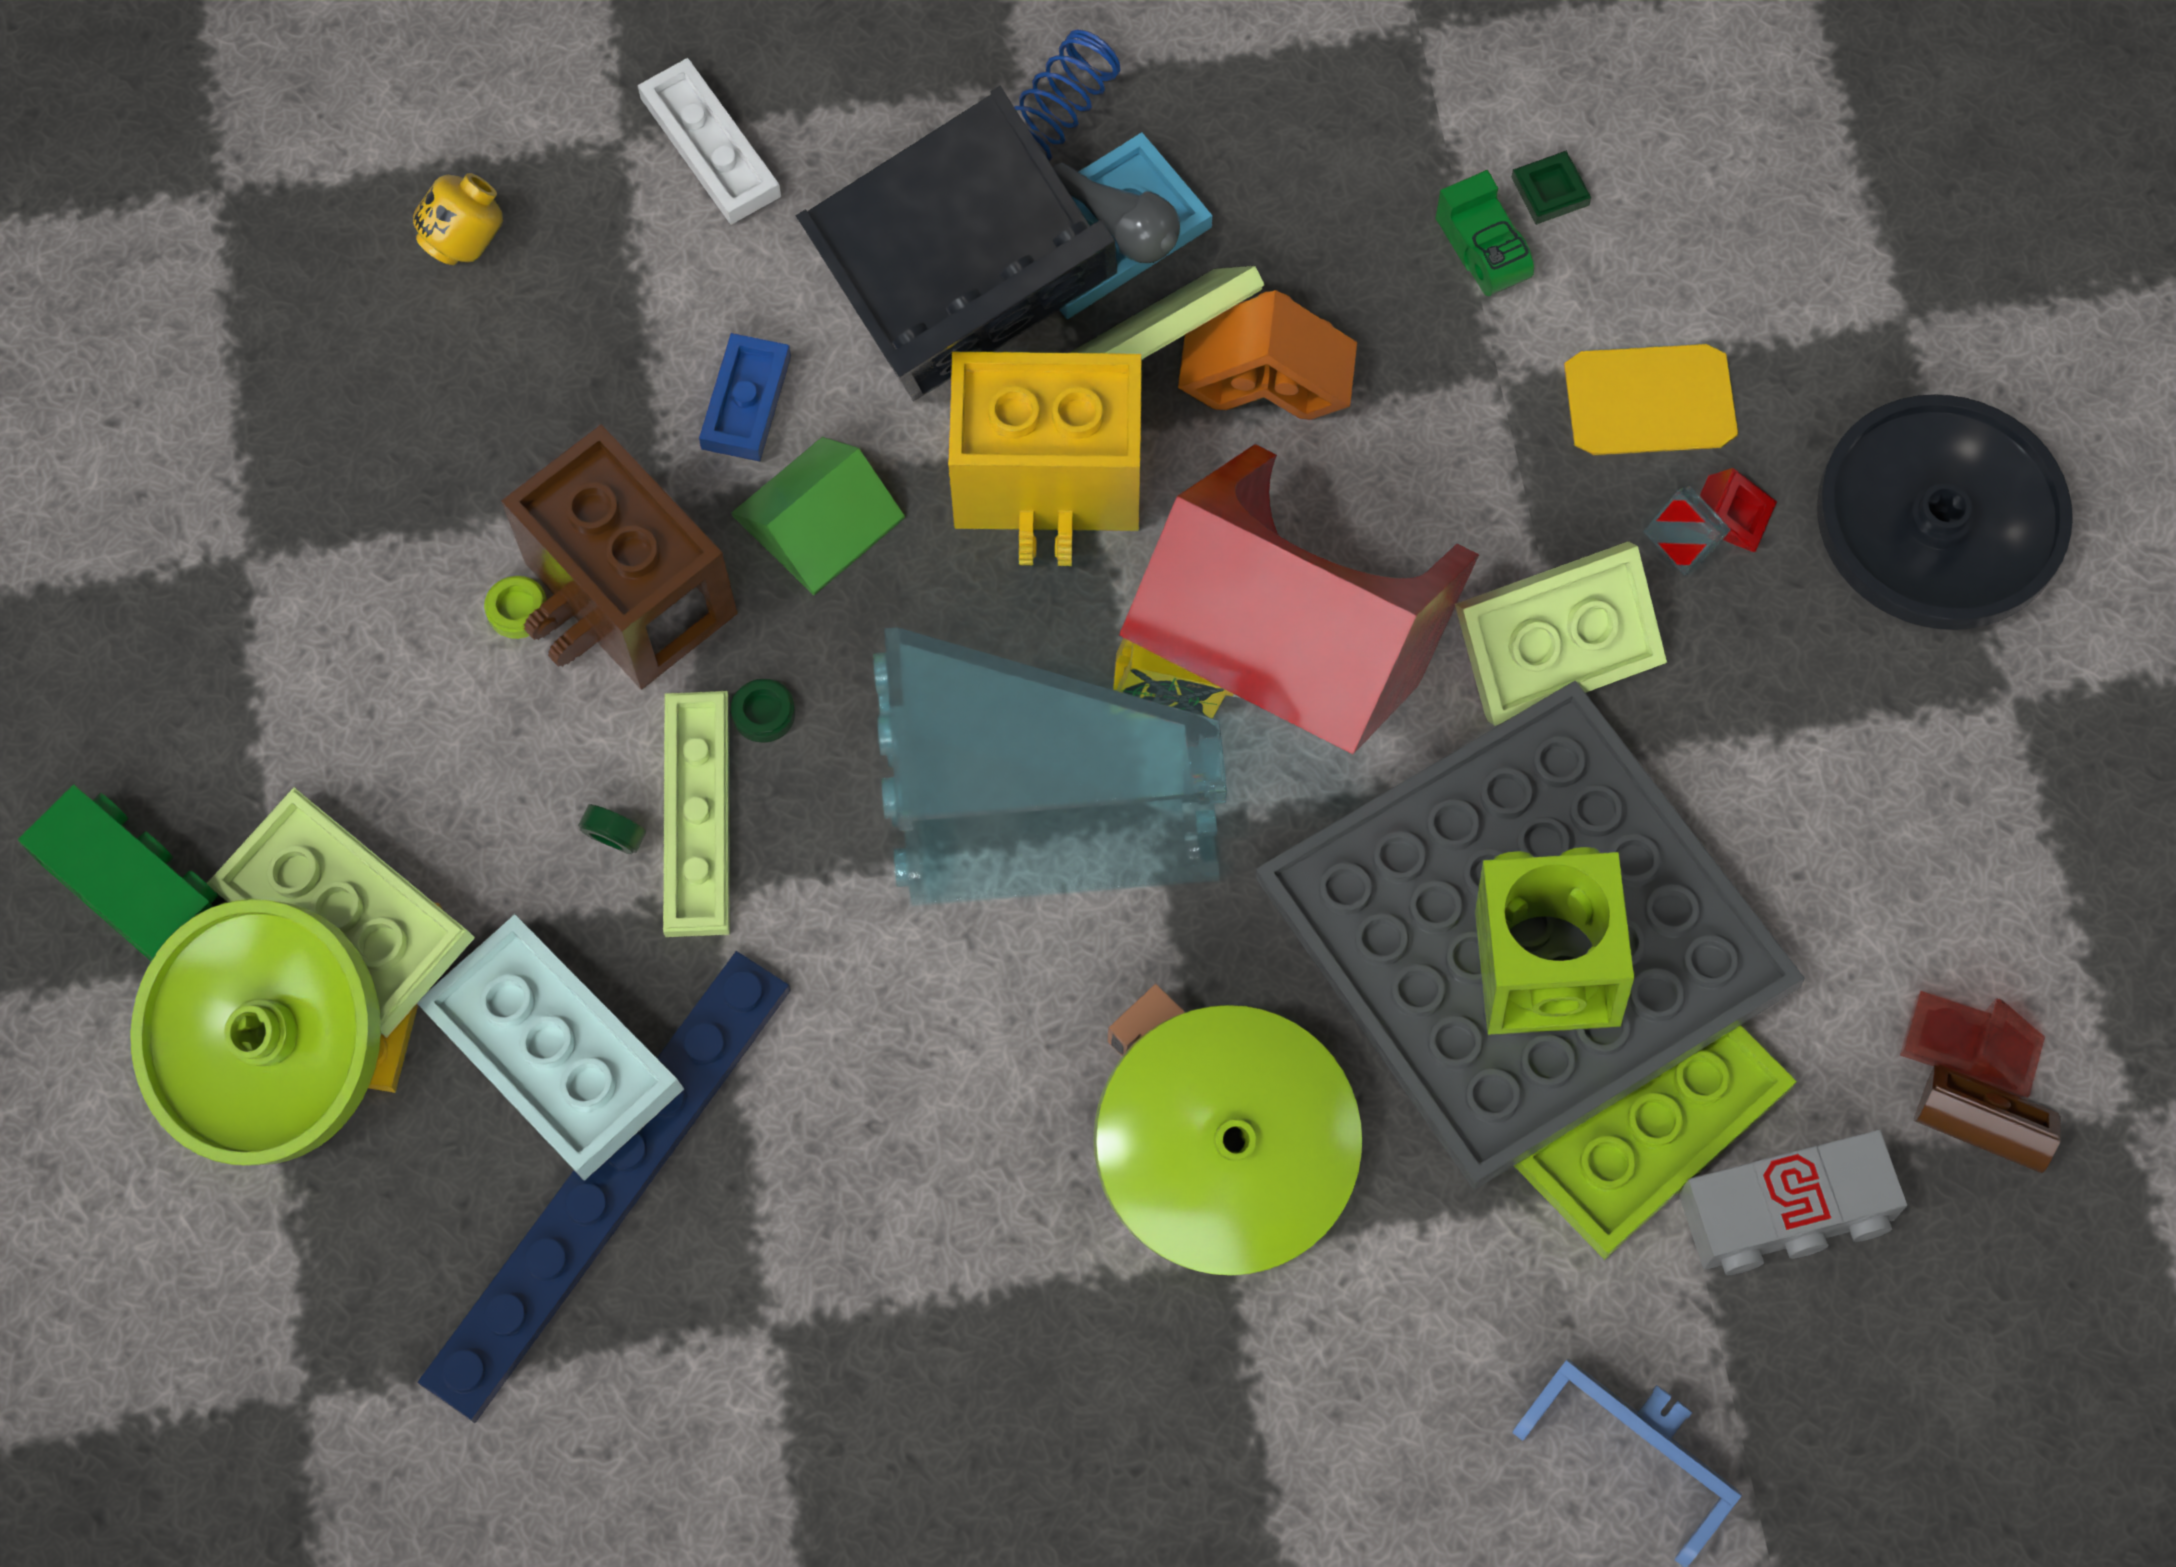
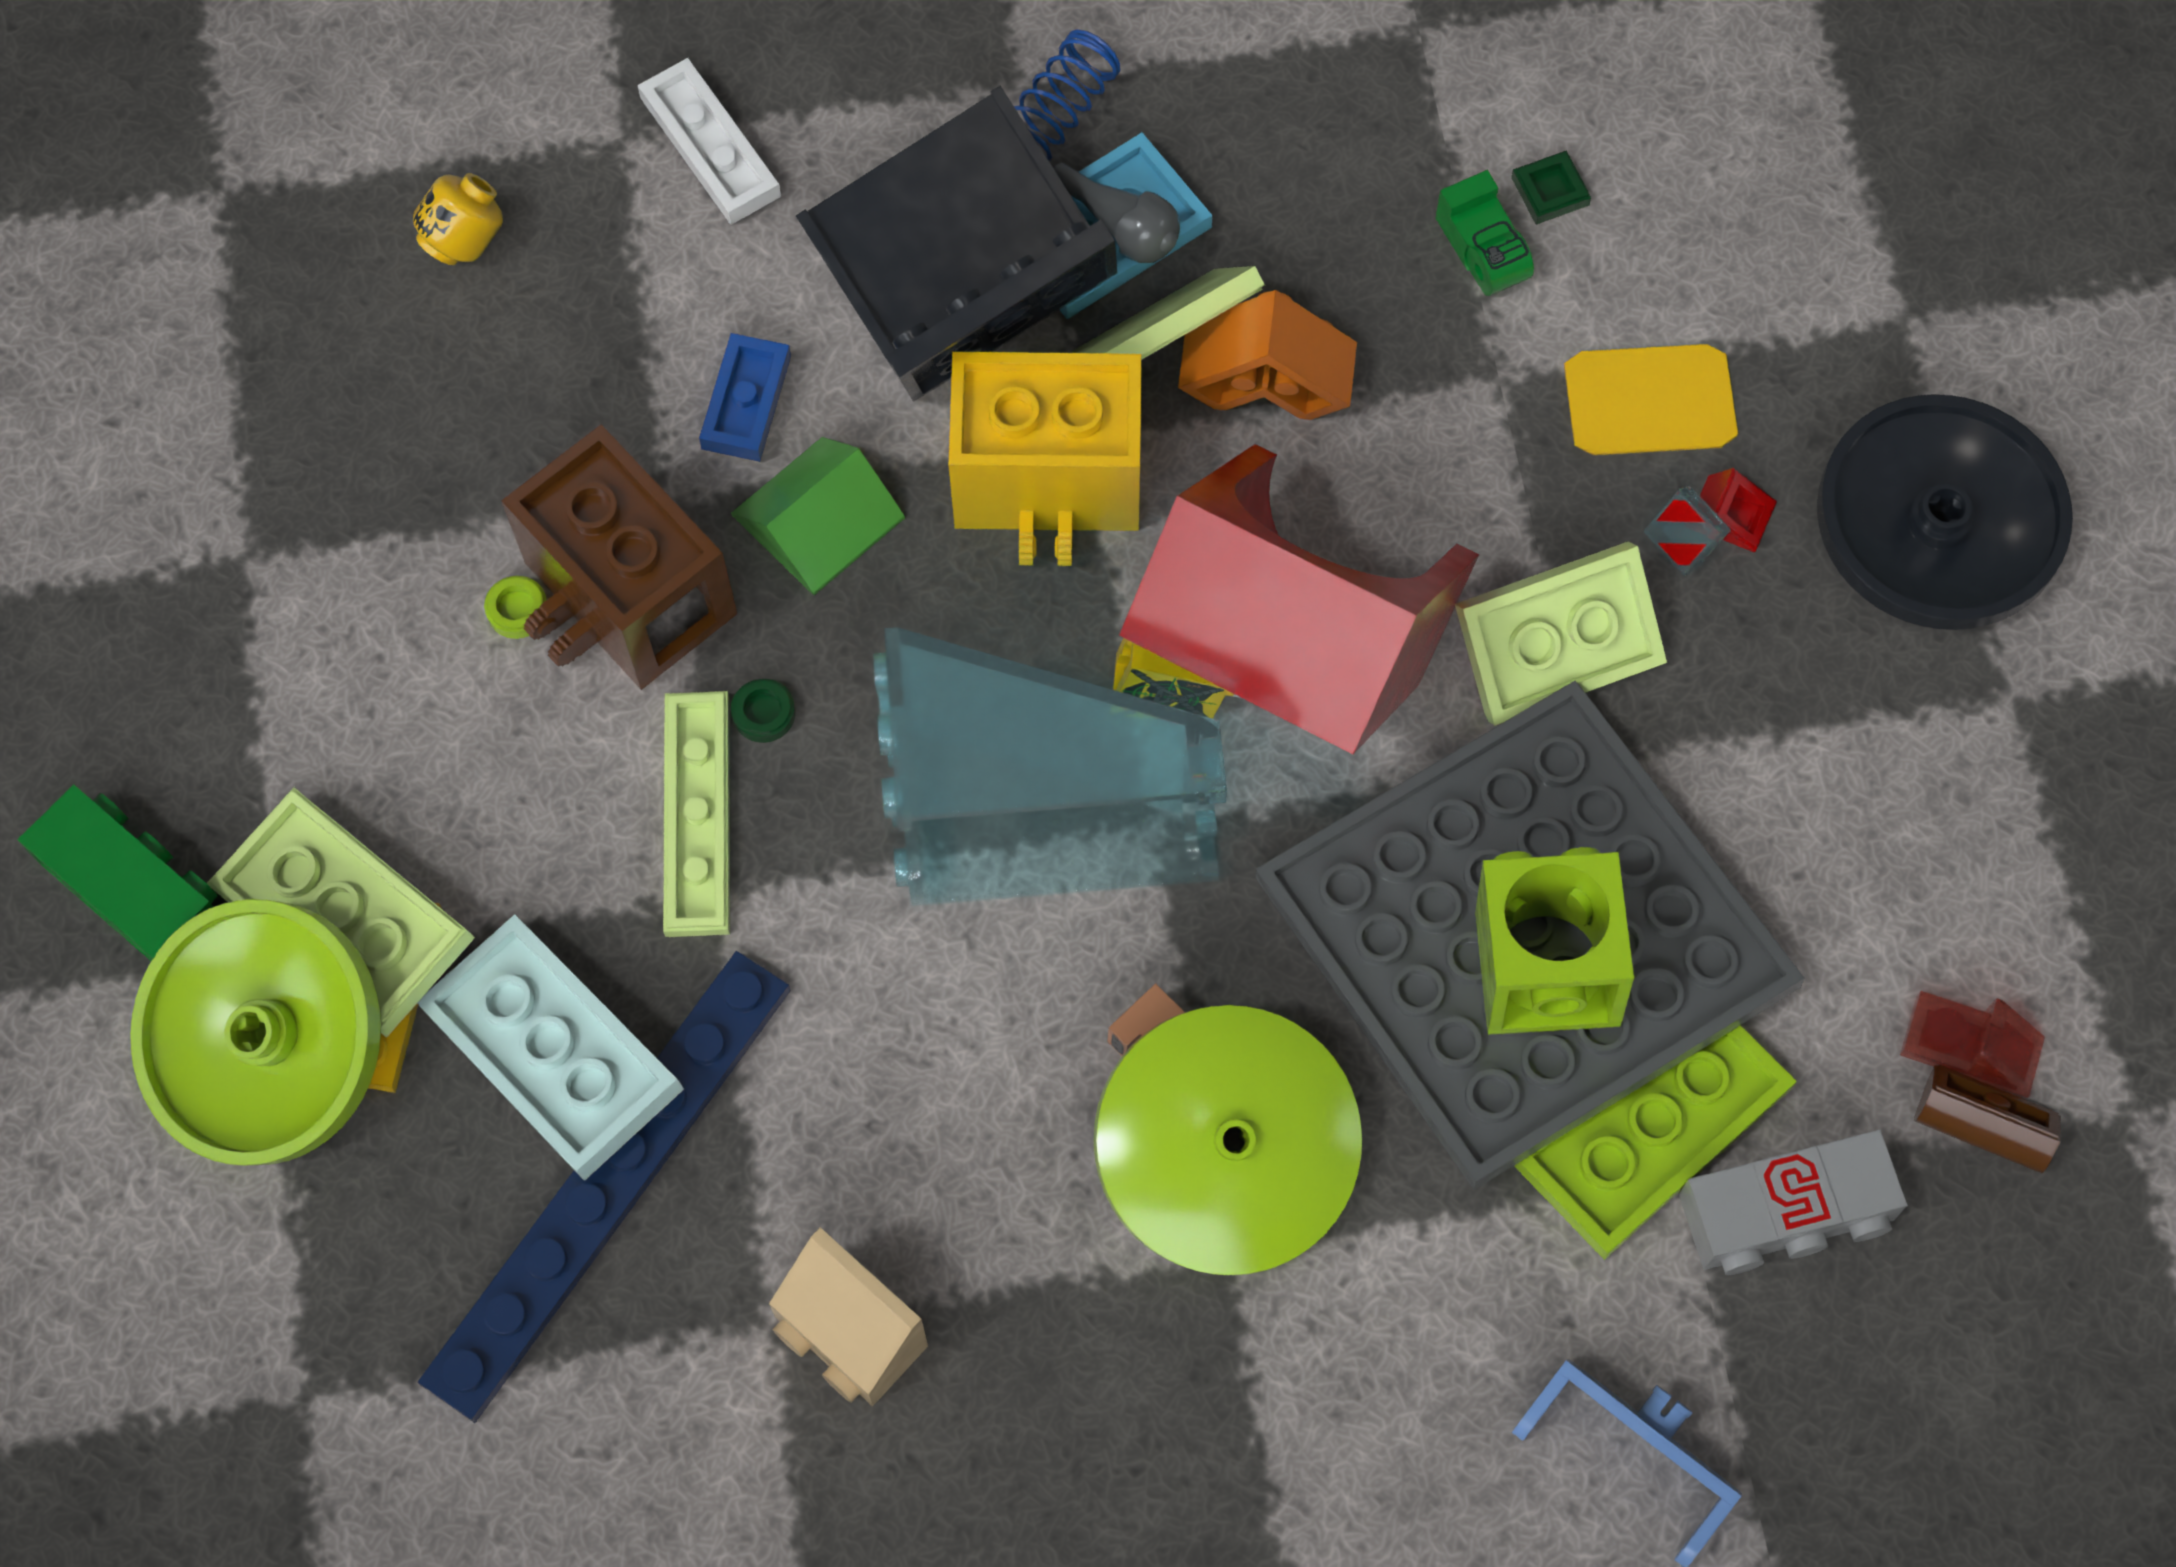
dark green tile [578,804,646,854] -> none
none -> tan slope [769,1227,928,1406]

